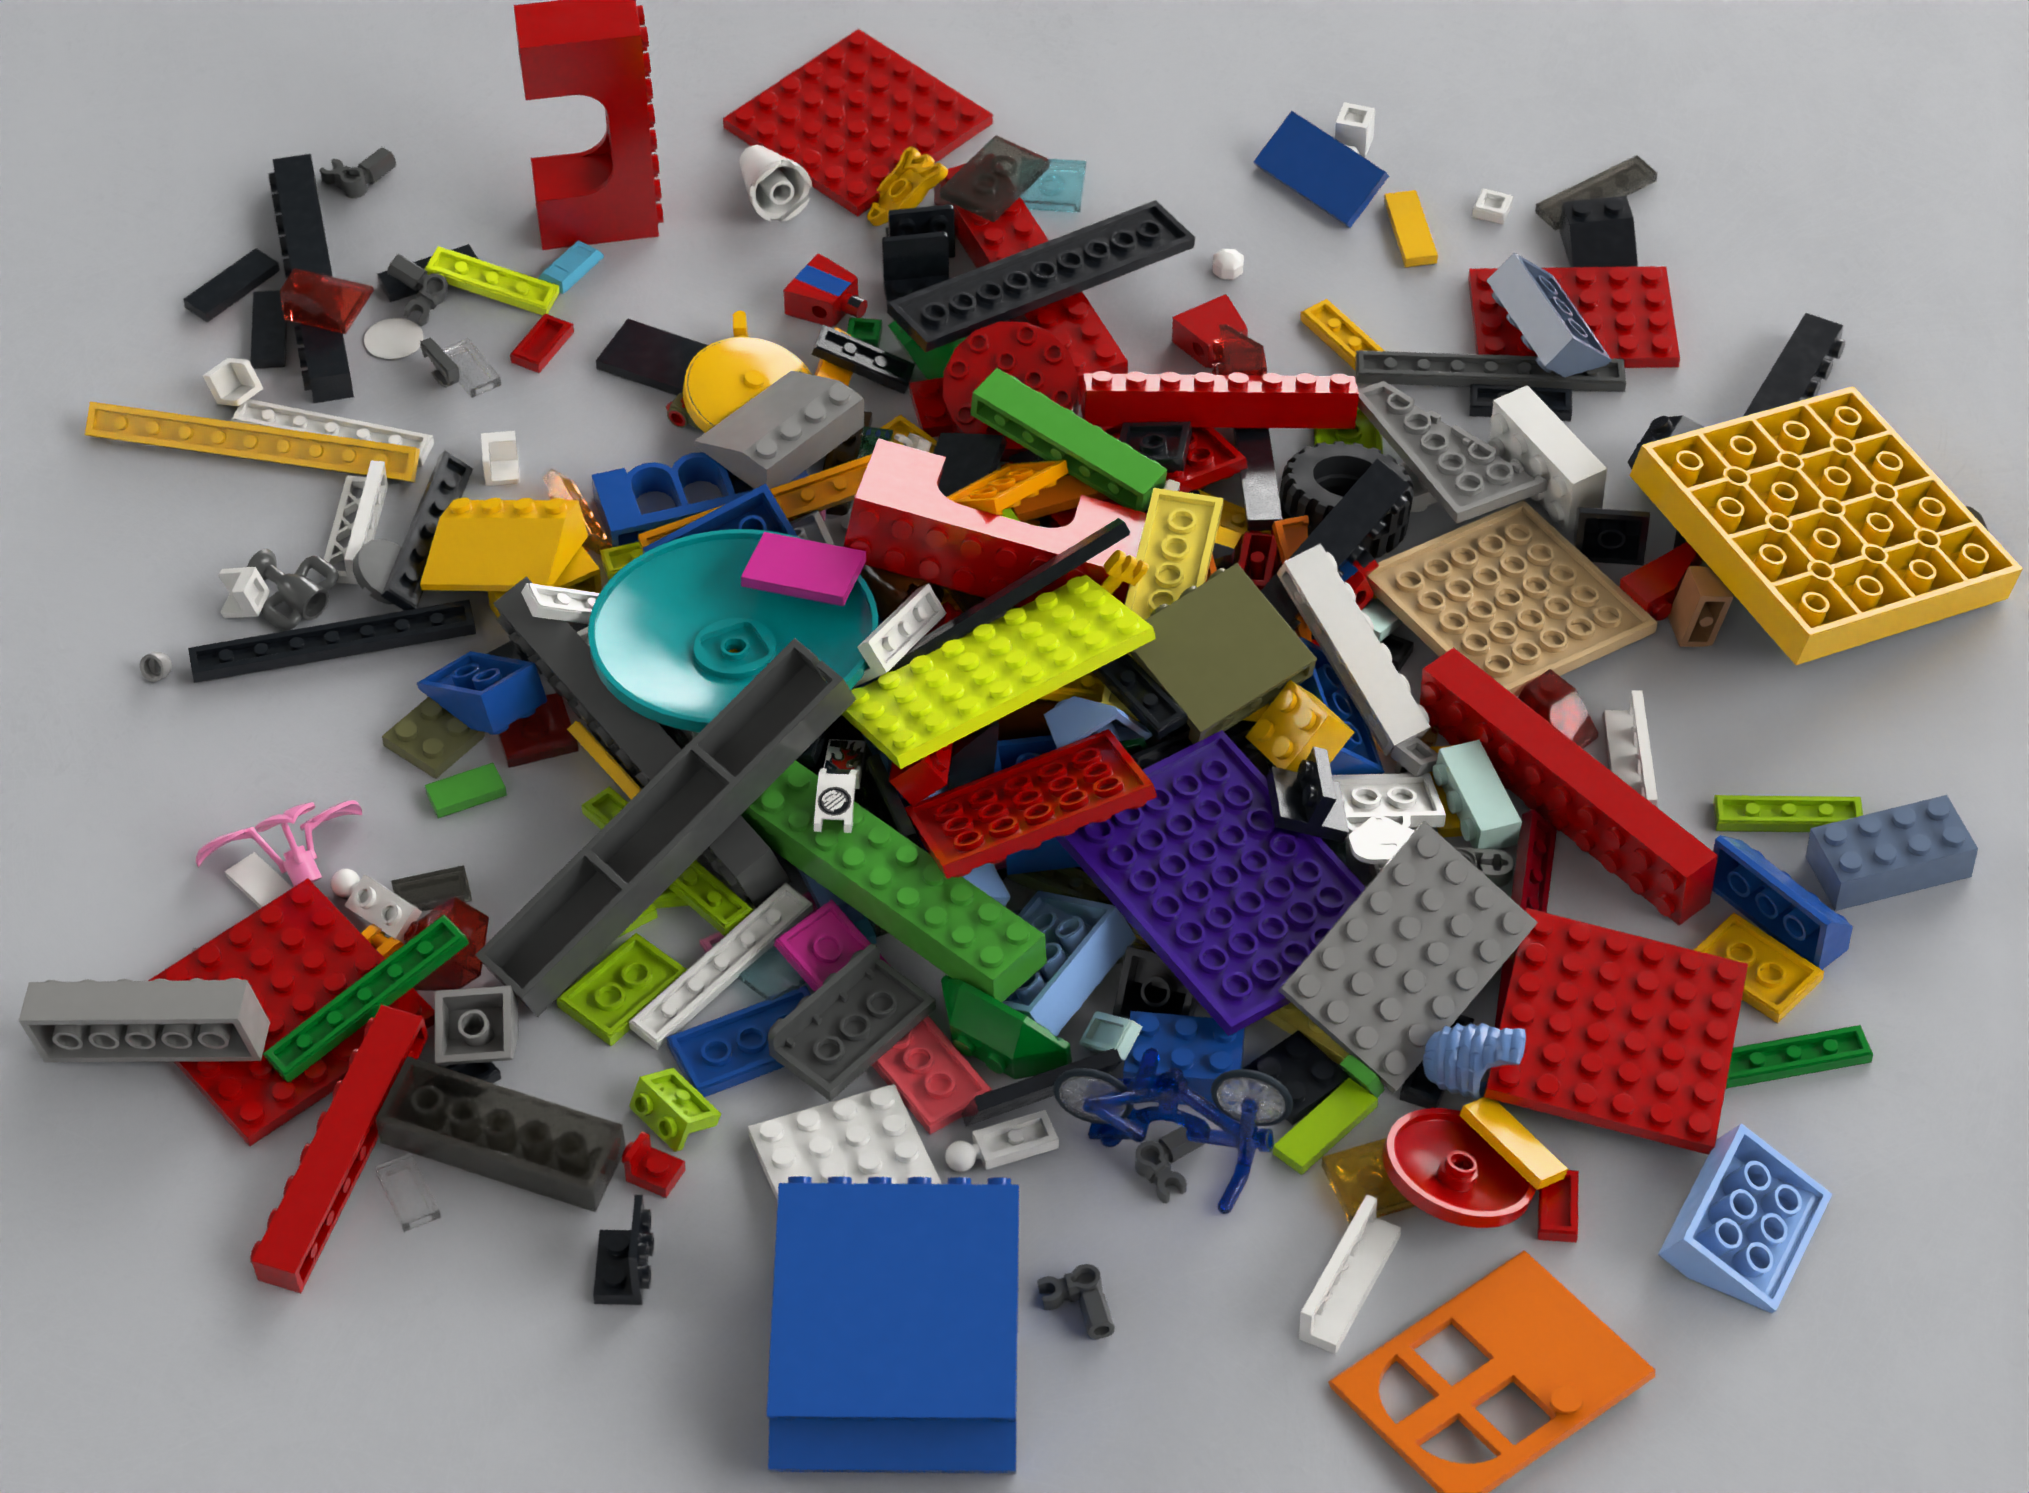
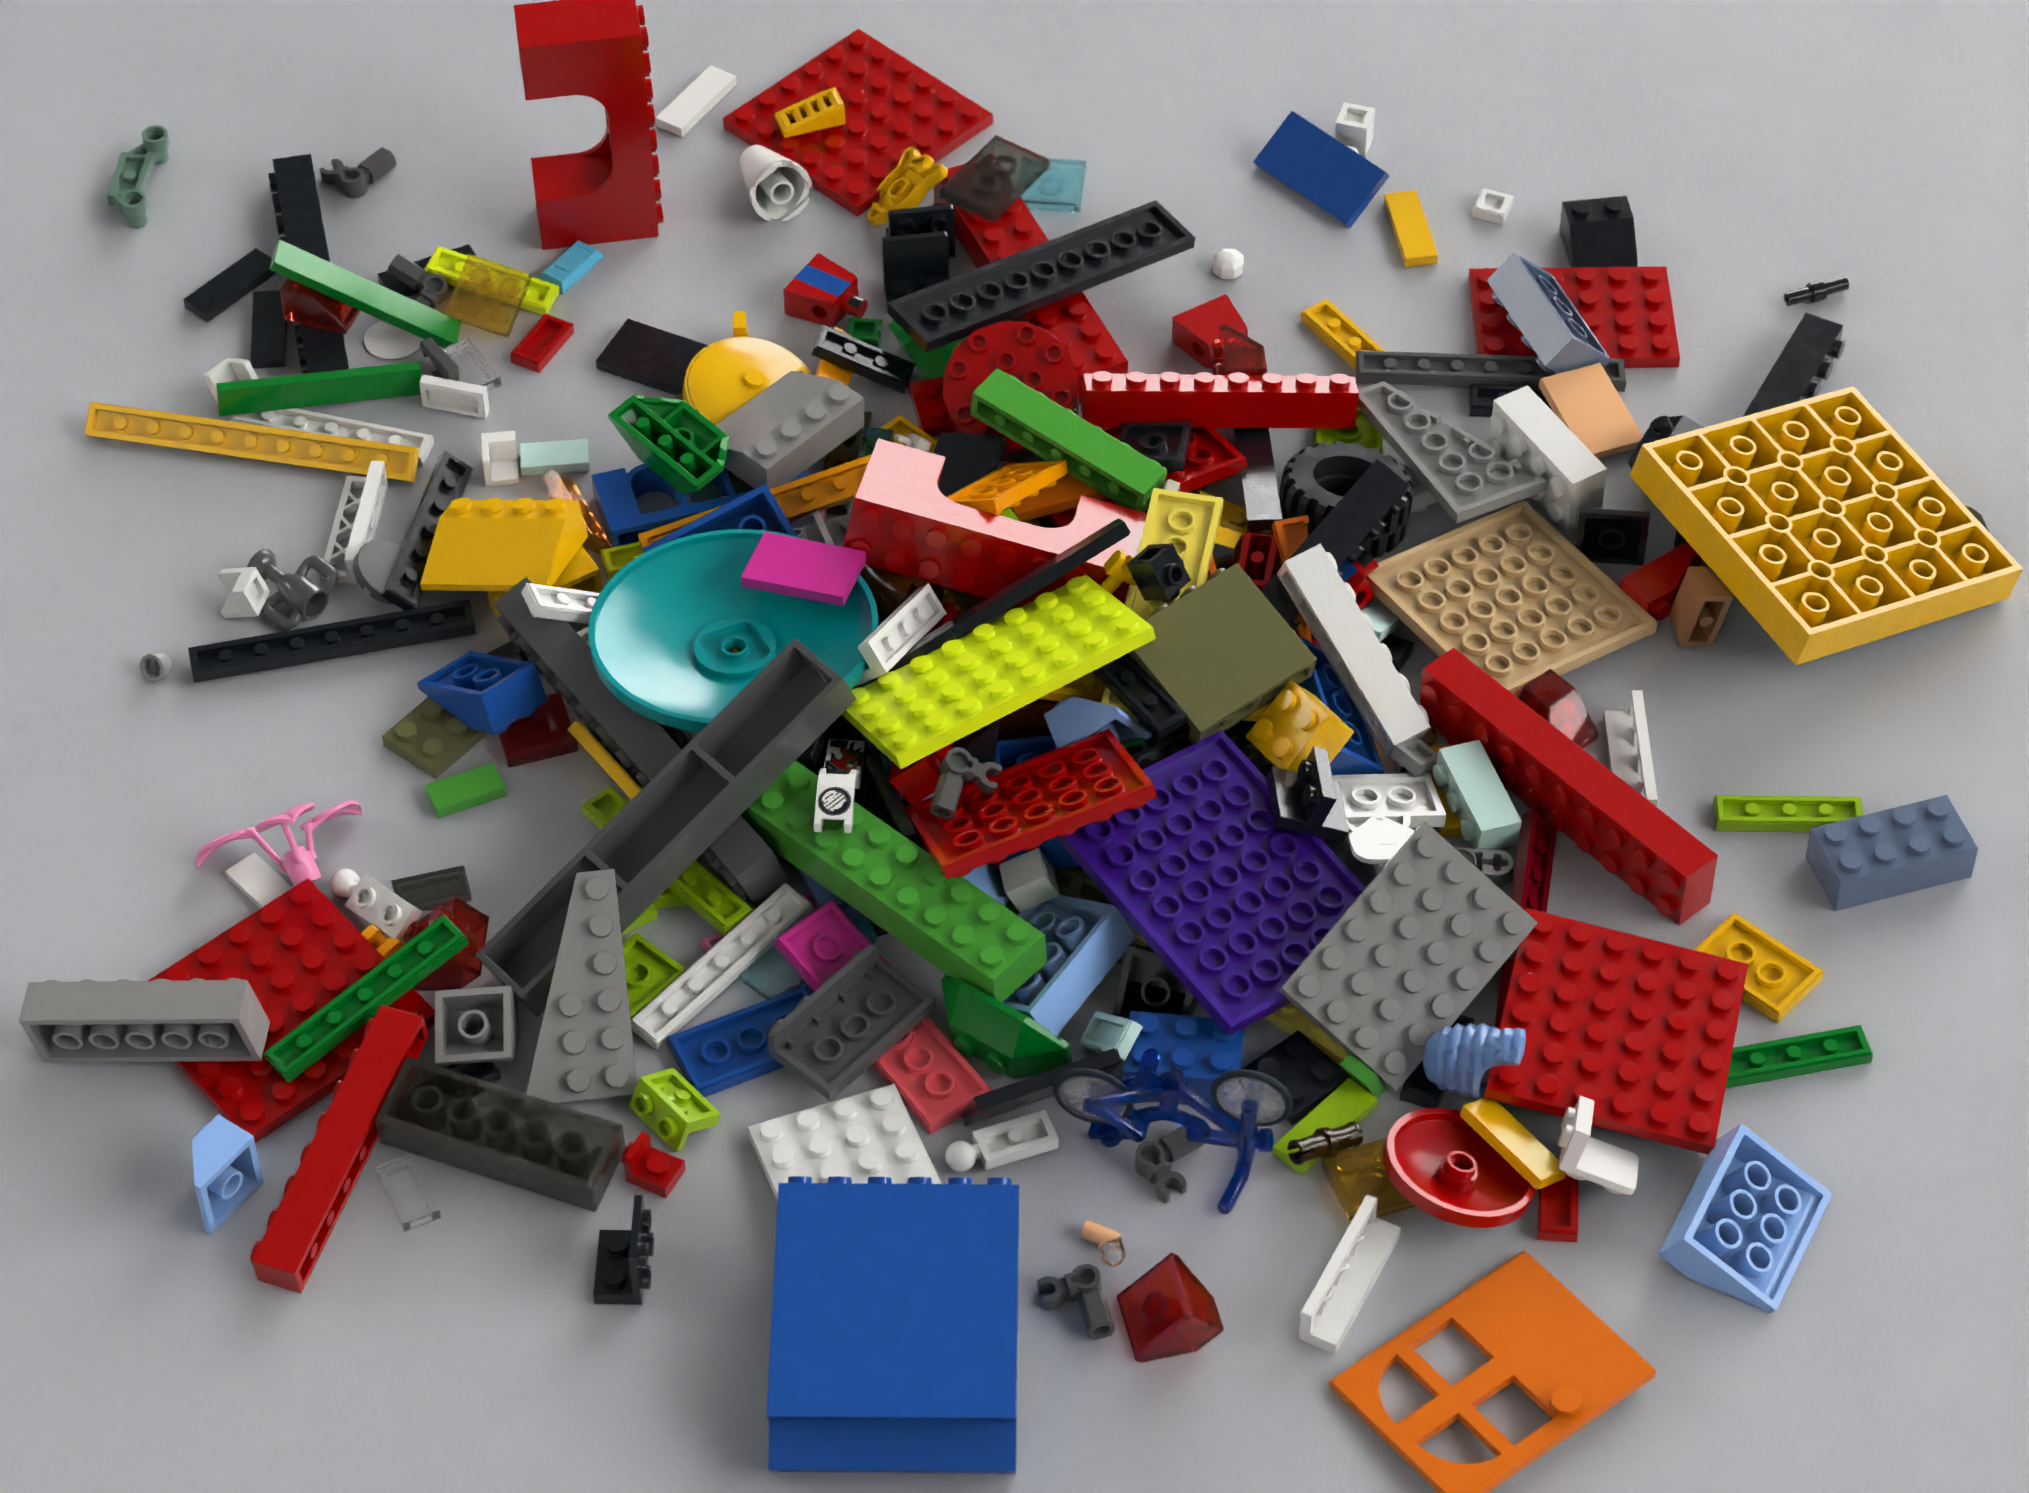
clear smoke tile [1535,155,1658,231] -> none
blue slope [1712,835,1853,970] -> none
none -> sand green plate [107,125,169,229]
none -> light blue slope [192,1114,264,1234]
none -> green tile [216,361,421,417]
none -> tile [269,239,461,351]
none -> white tile [419,375,490,419]
none -> clear yellow plate [445,254,532,338]
none -> light aqua tile [520,439,590,476]
none -> light grey wing [523,869,637,1109]
none -> green wedge [608,394,730,494]
none -> white tile [655,65,737,137]
none -> yellow slope [775,87,845,138]
none -> dark grey bar [929,747,1002,820]
none -> white panel [999,848,1060,911]
none -> arm [1080,1219,1126,1267]
none -> clear red slope [1116,1253,1224,1363]
none -> black brick [1126,543,1191,602]
none -> dark brown pin [1287,1122,1363,1165]
none -> light nougat tile [1538,363,1643,459]
none -> white bracket [1558,1096,1639,1195]
none -> black bar [1784,277,1849,306]

